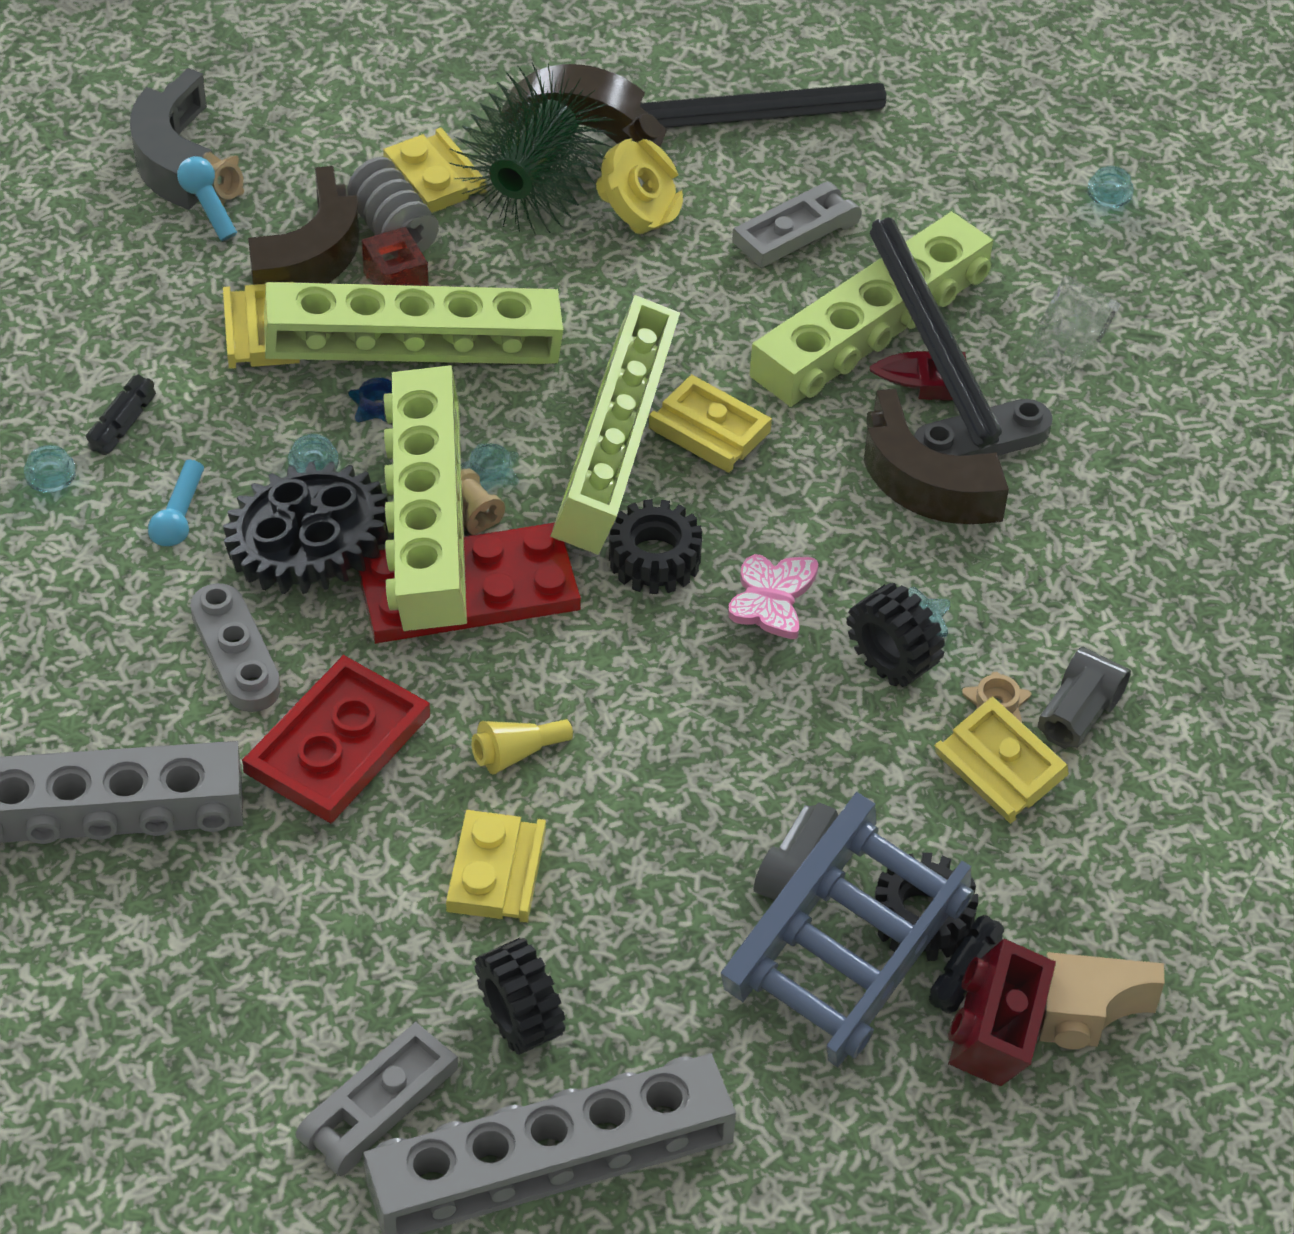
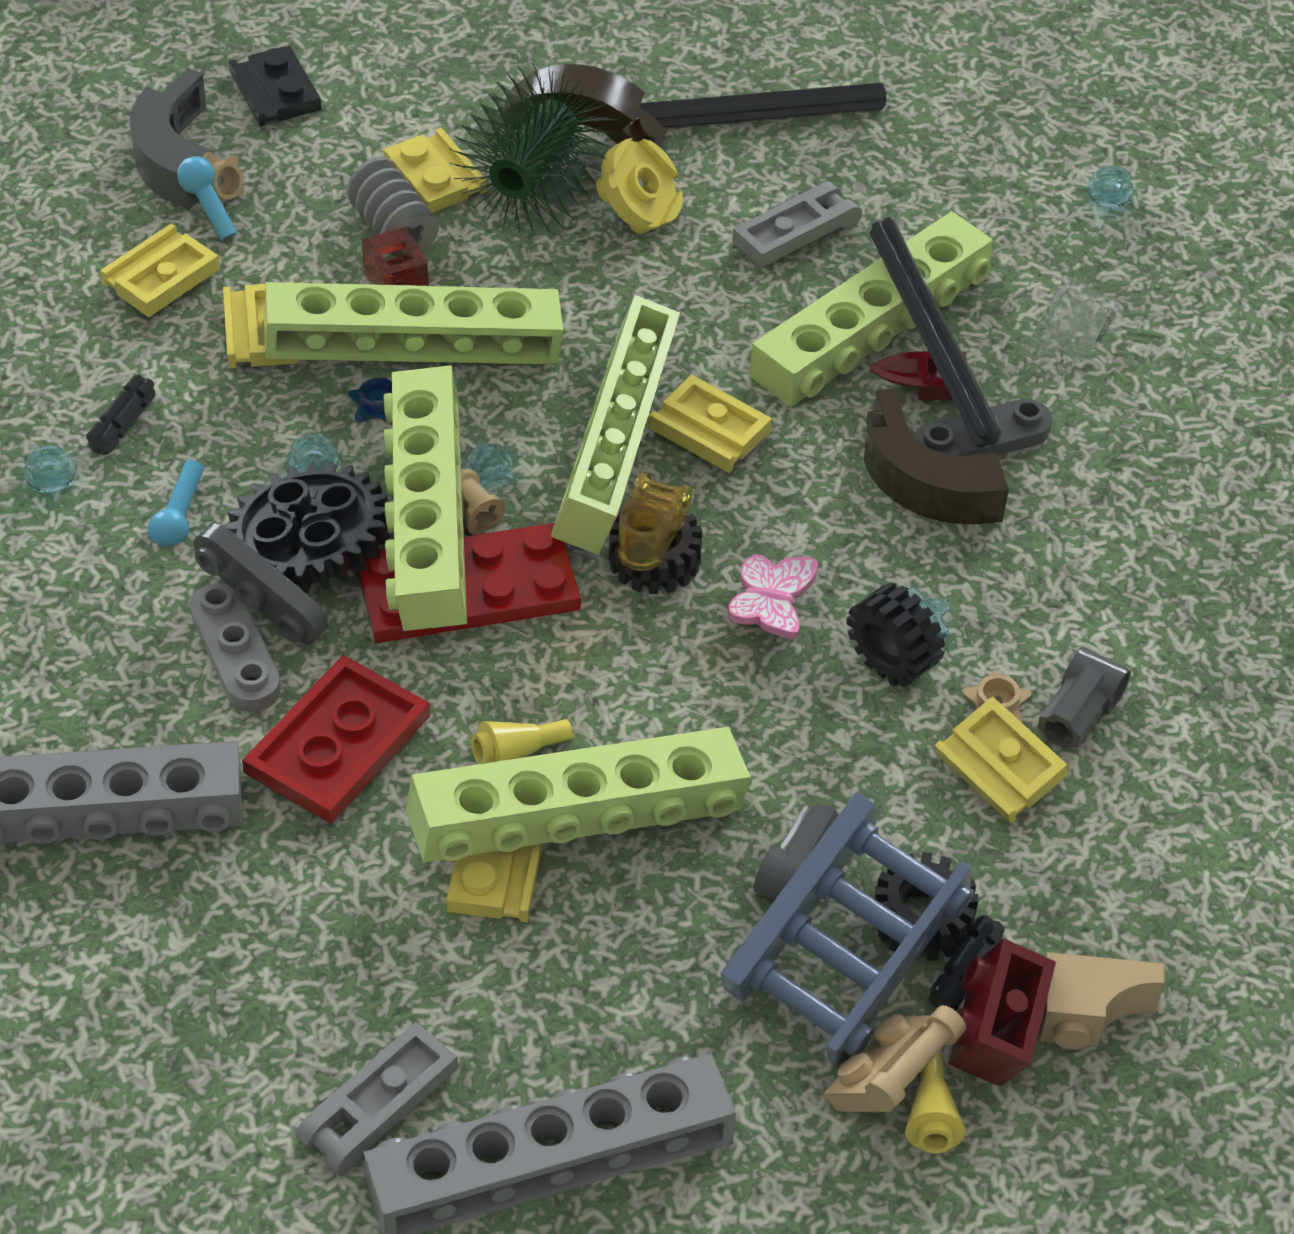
dark brown arch [248,166,360,285] -> none
black tyre [474,938,566,1055] -> none
none -> light yellow plate [100,223,220,317]
none -> dark grey plate [193,523,328,644]
none -> black plate [229,45,321,127]
none -> yellowish green brick [406,727,751,863]
none -> clear yellow piece [618,472,692,571]
none -> tan plate [823,1005,966,1112]
none -> light yellow cone [905,1052,966,1153]

